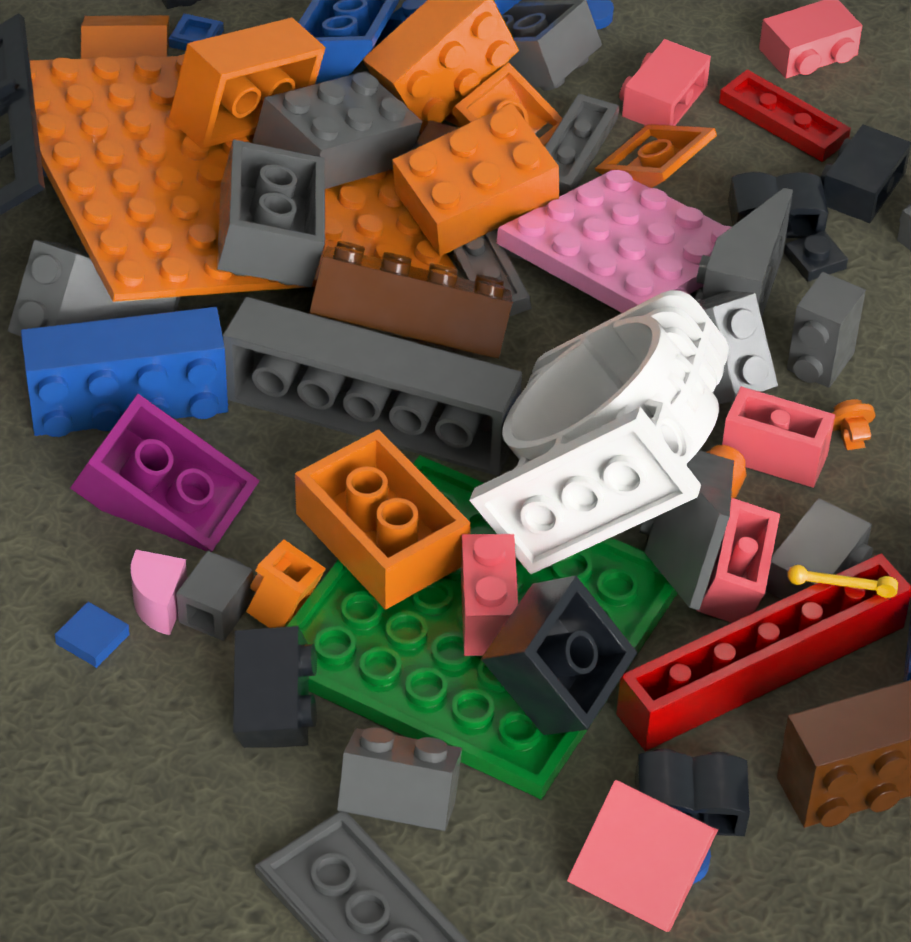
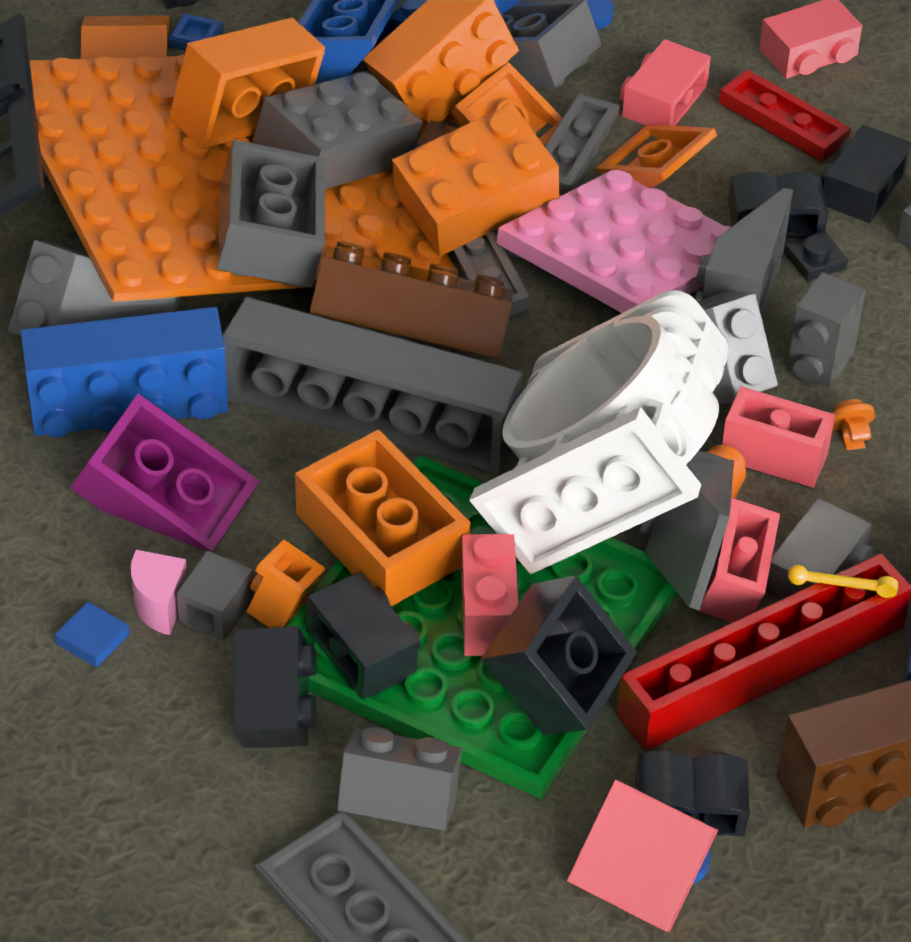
none -> black brick [306,572,421,700]

